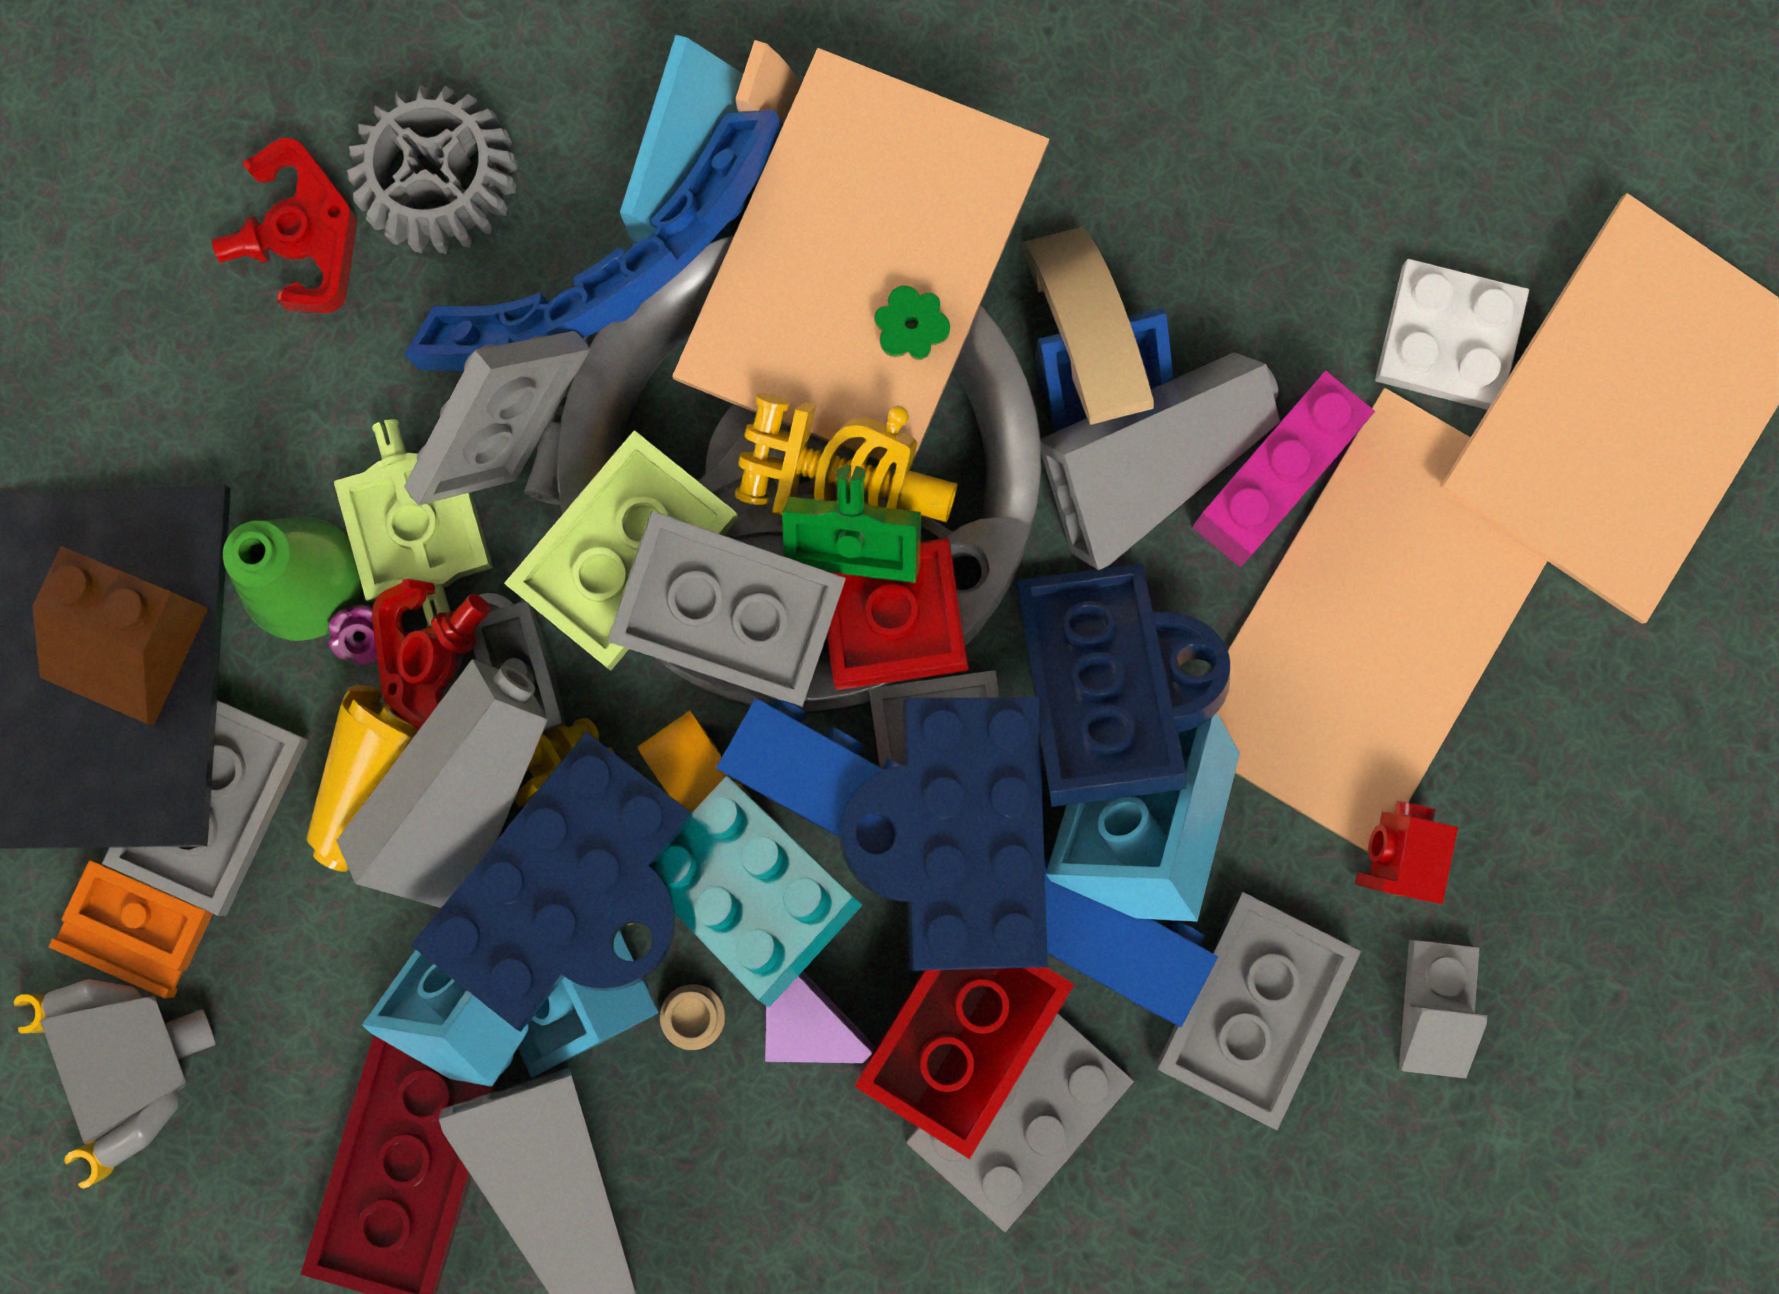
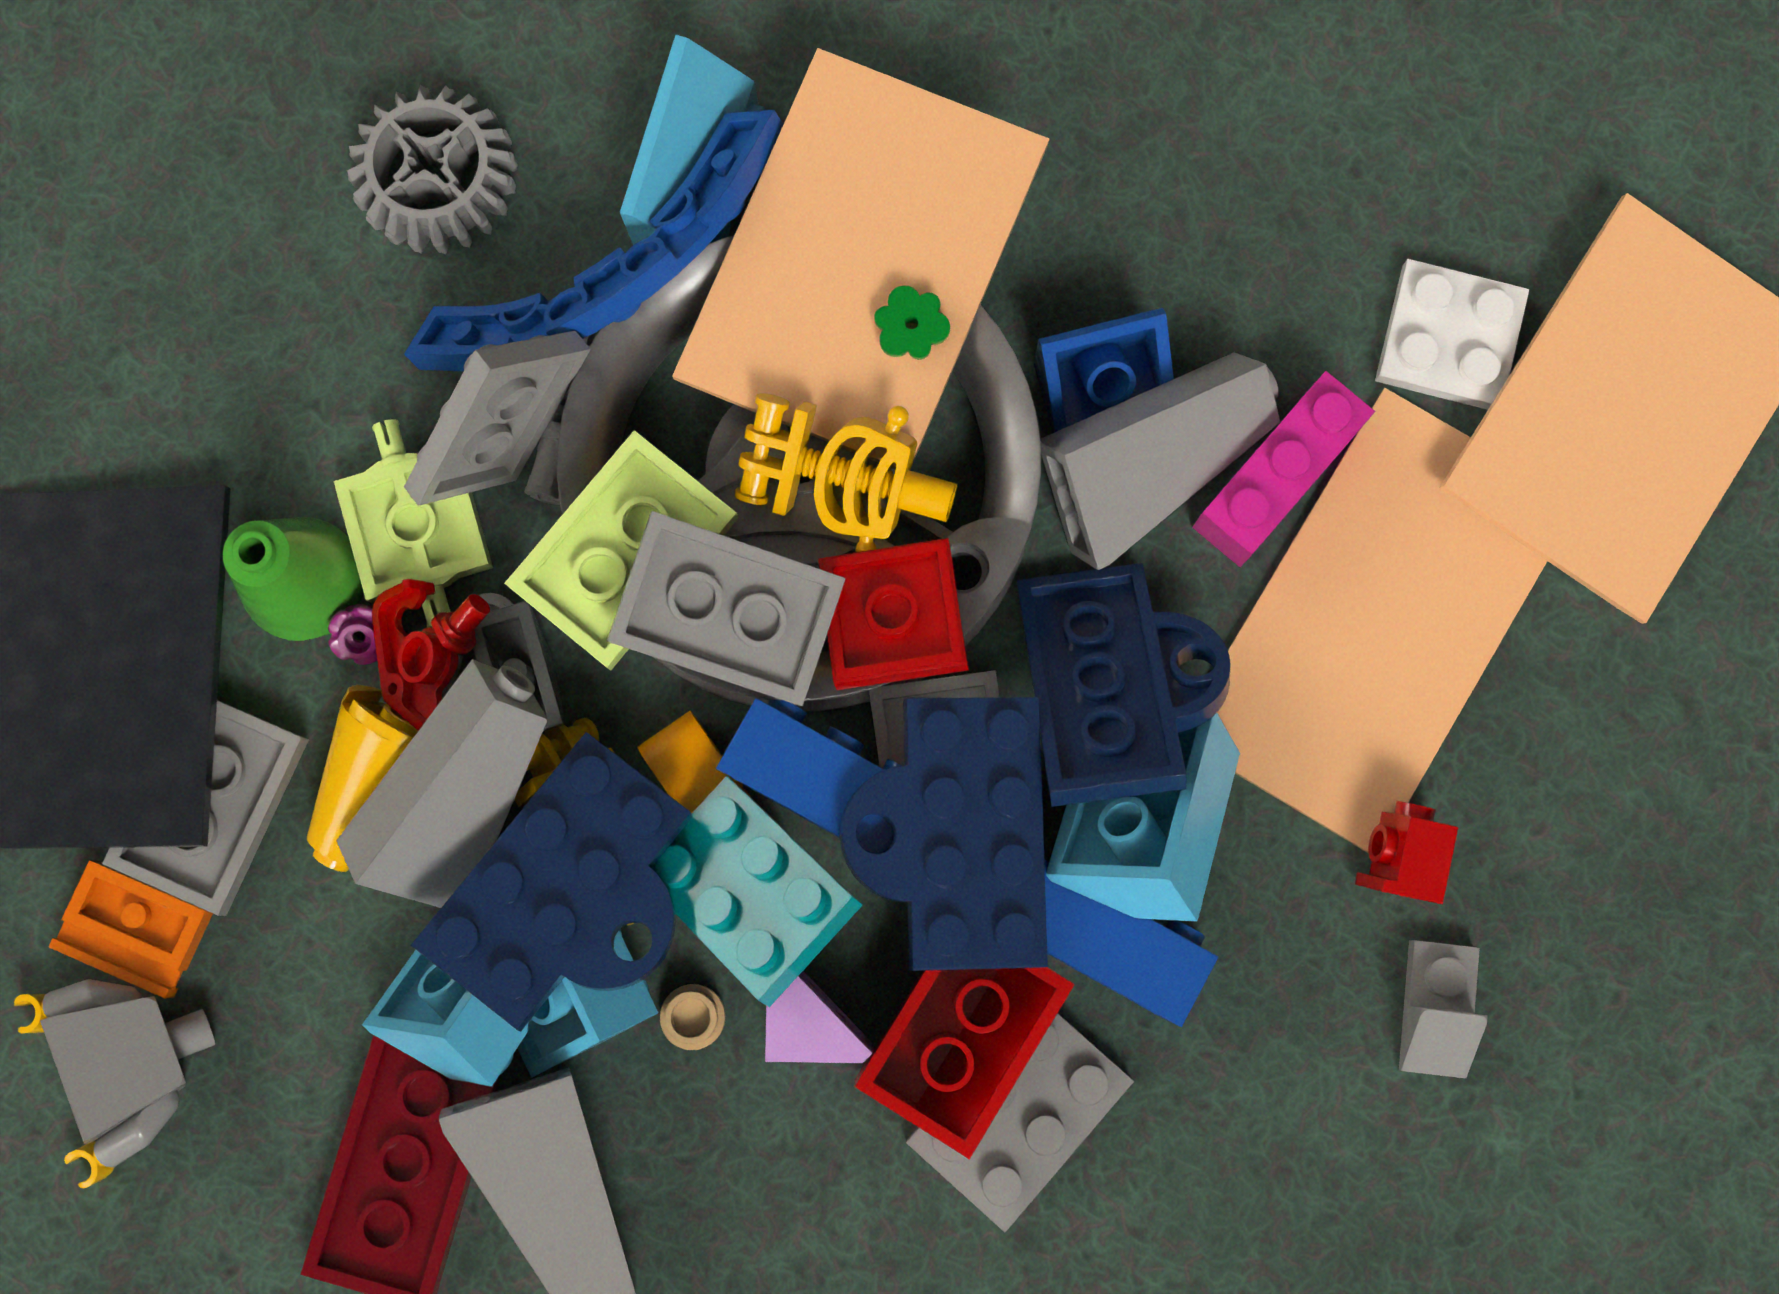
reddish brown slope [32,546,209,726] -> none
red piece [212,138,357,314] -> none
light nougat slope [735,40,801,124] -> none
green plate [782,465,921,583] -> none
tan slope [1022,227,1154,425] -> none
light grey plate [1155,892,1361,1130] -> none

